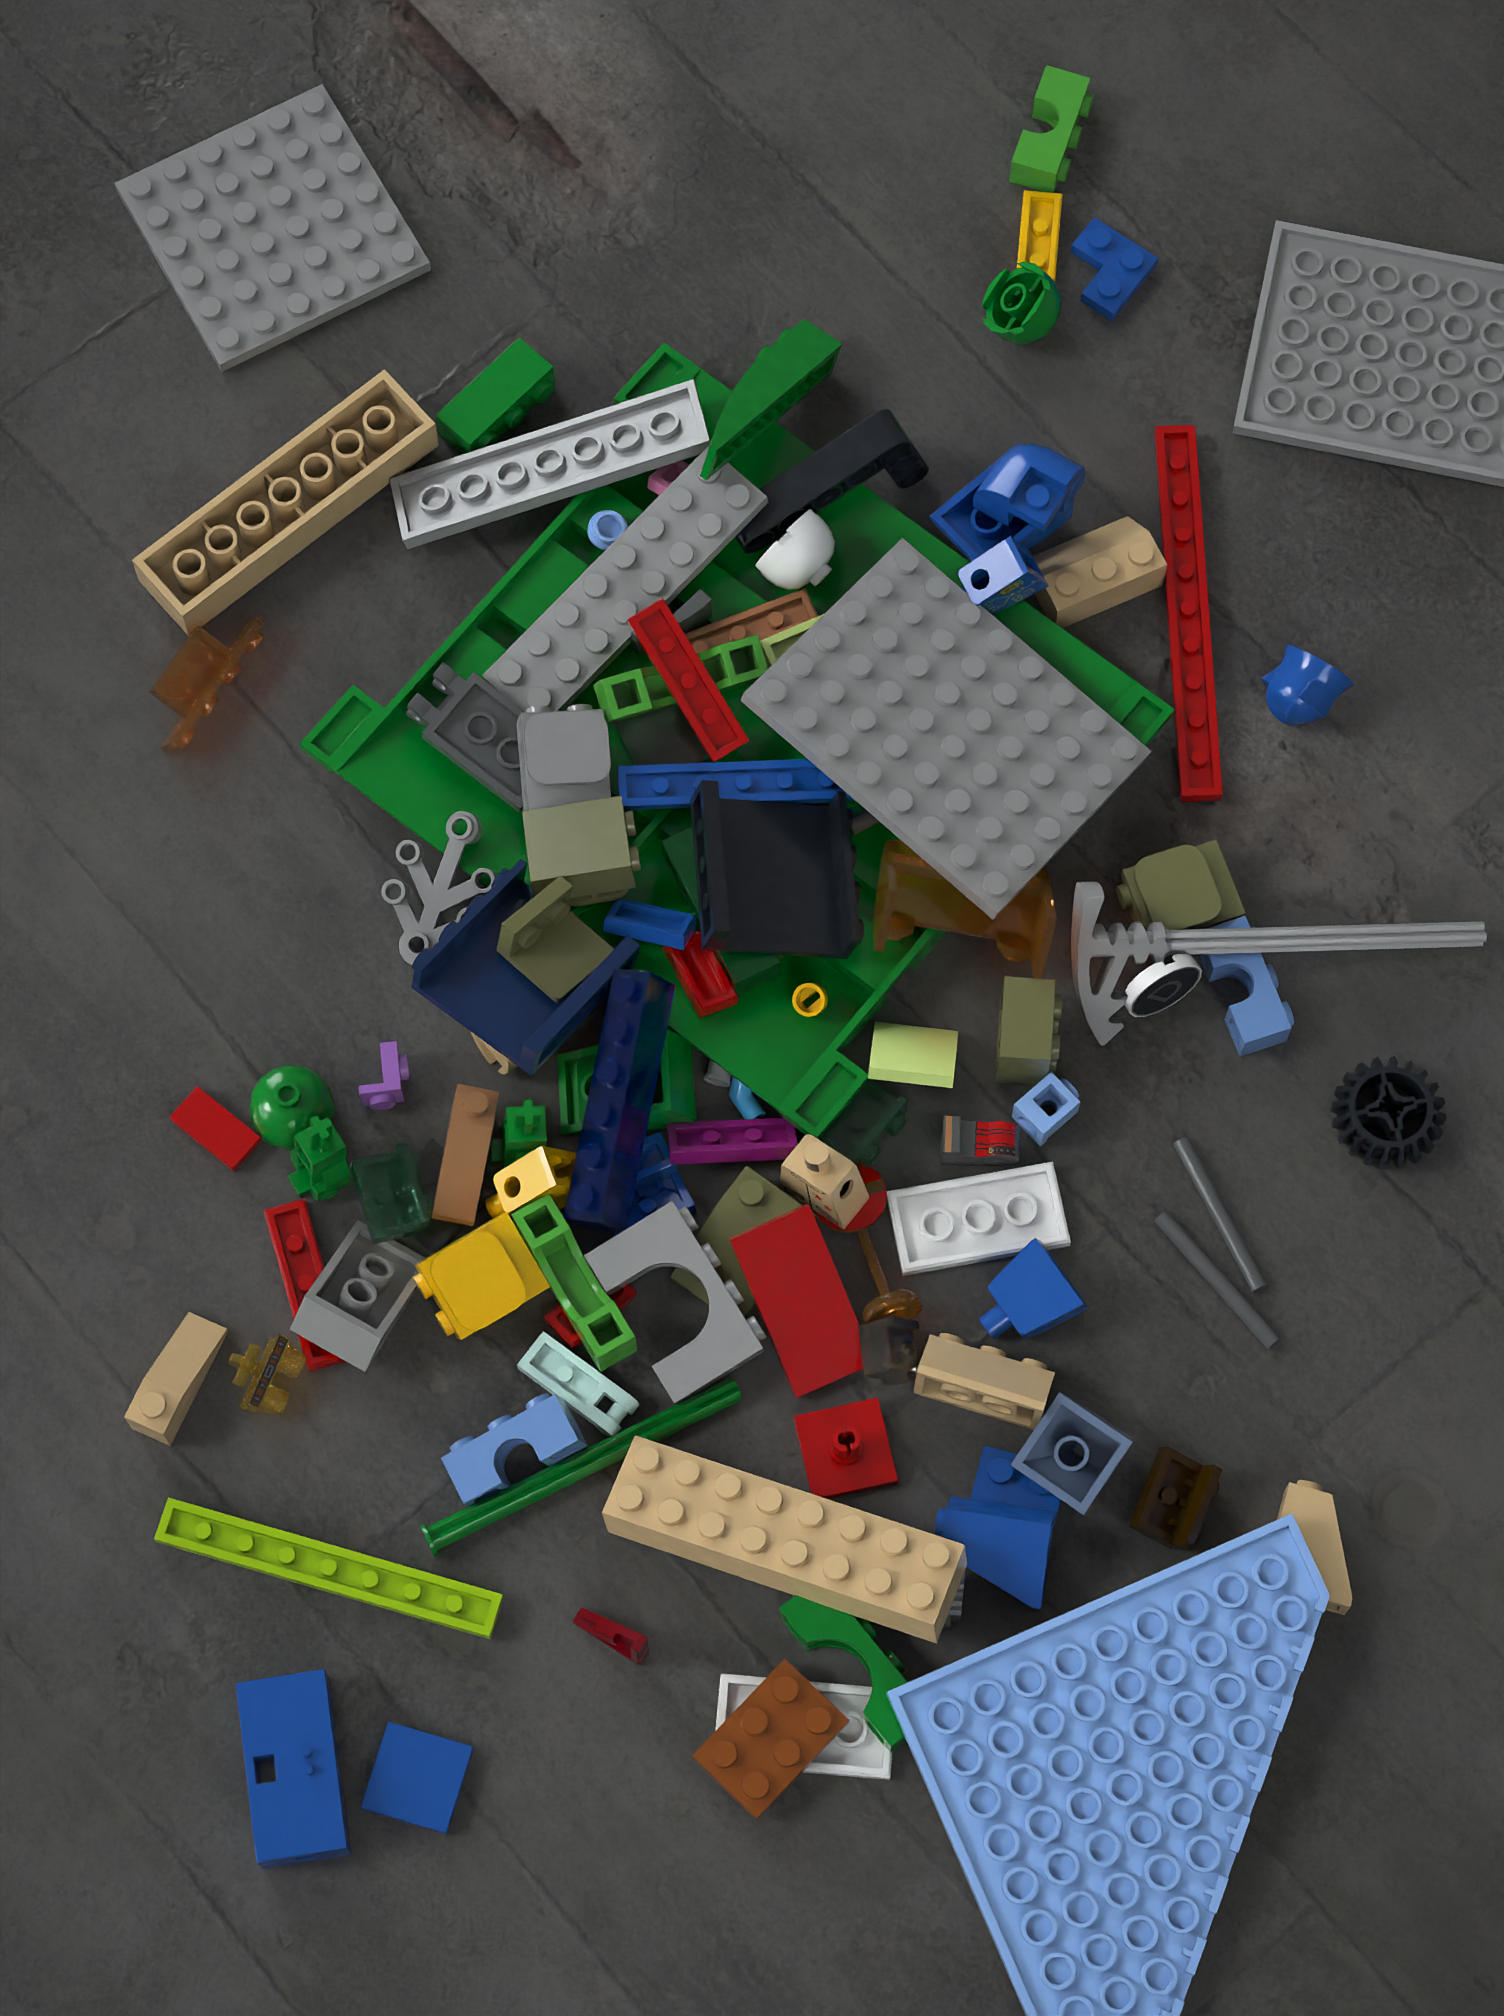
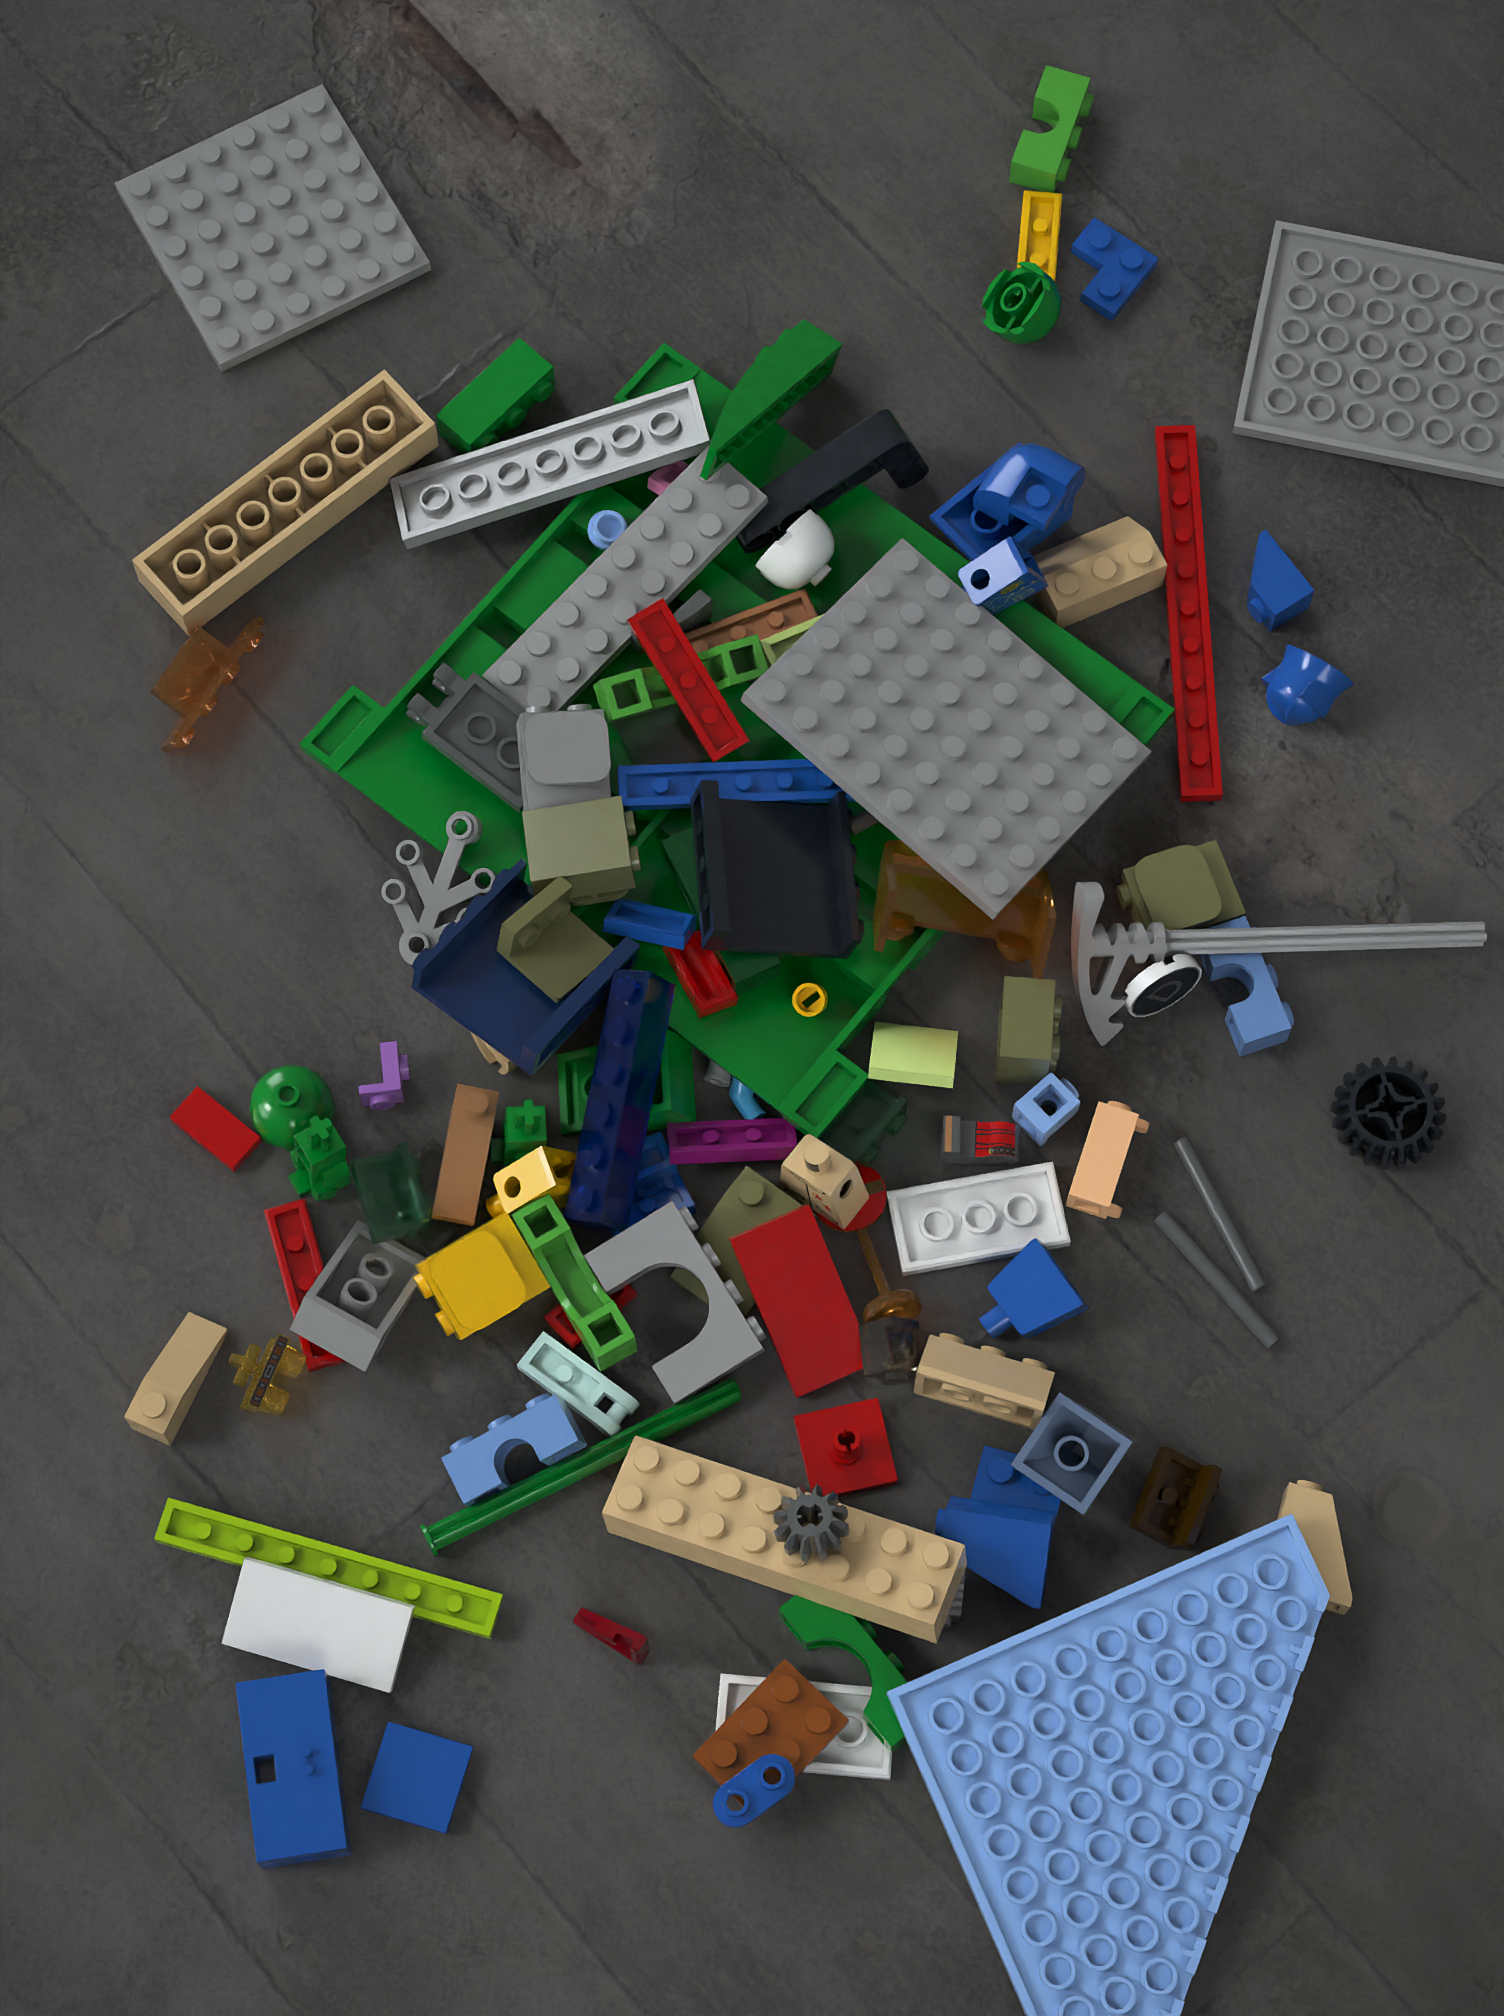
none -> white tile [222,1557,416,1693]
none -> blue plate [713,1754,795,1829]
none -> dark grey gear [773,1484,850,1563]
none -> light nougat brick [1065,1101,1150,1219]
none -> blue slope [1246,530,1315,632]

